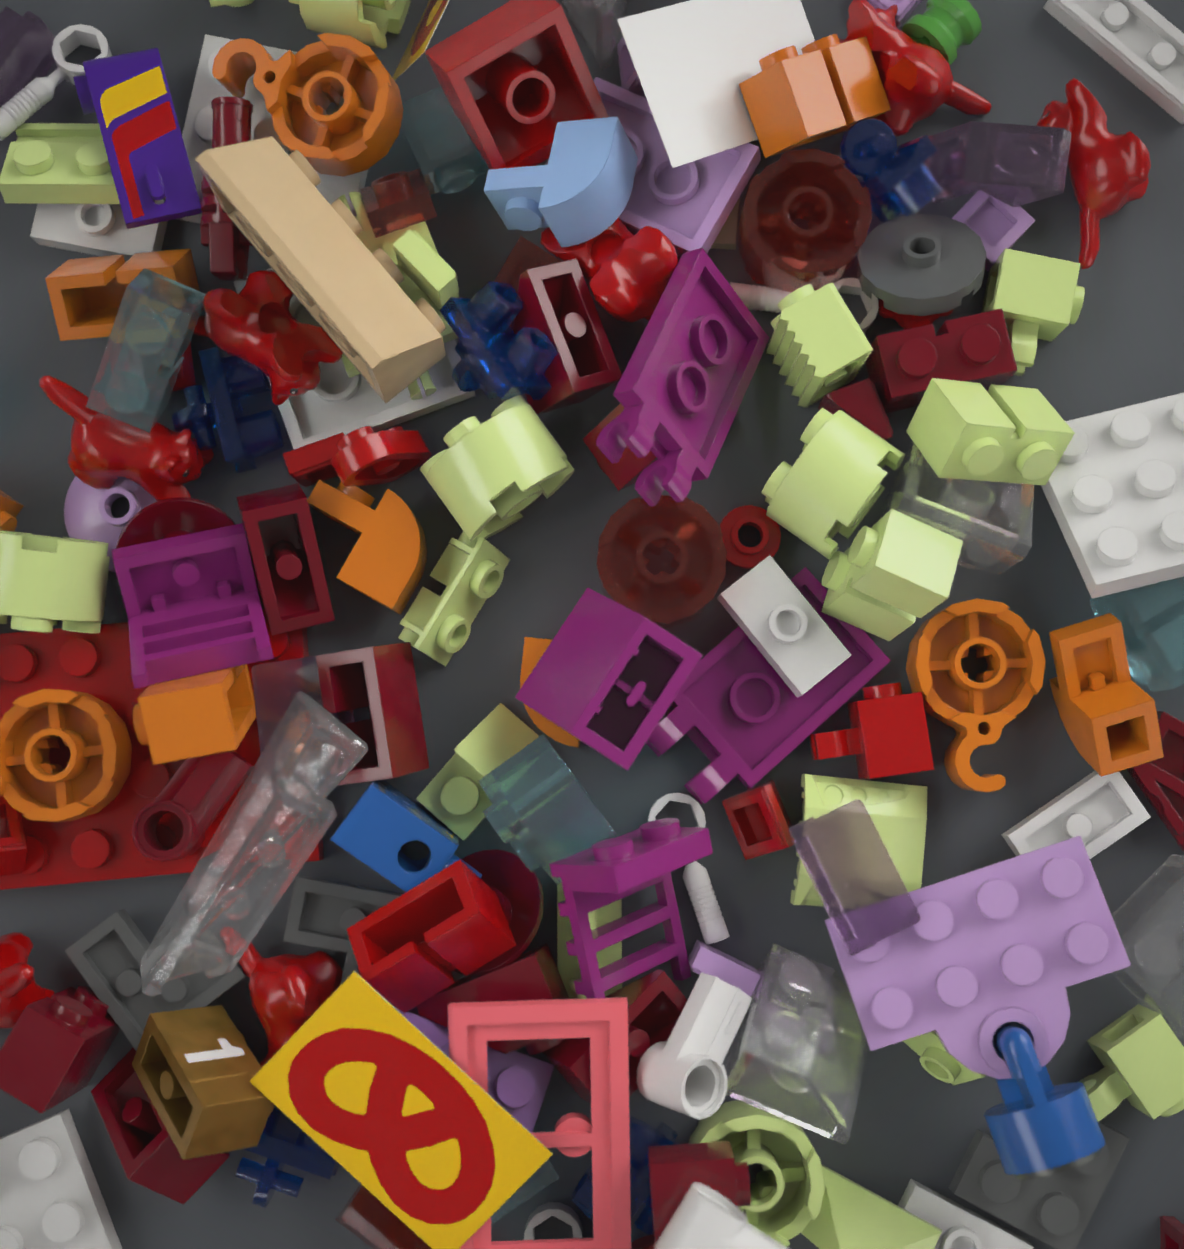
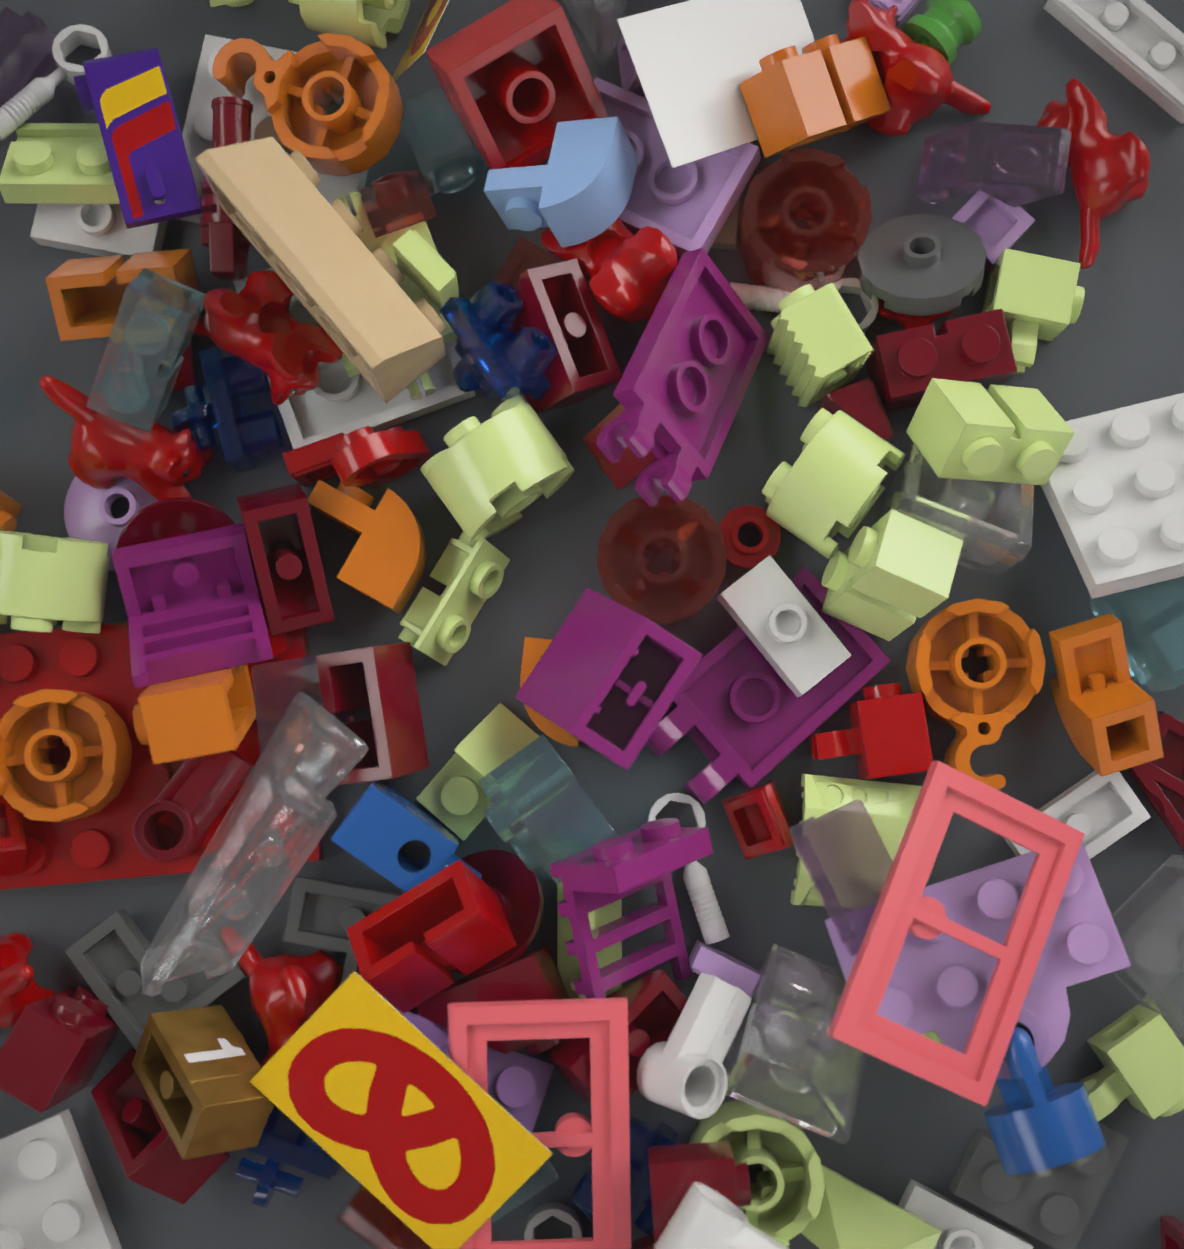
clear blue hips [837,119,942,223] -> none
none -> coral door [826,761,1085,1107]

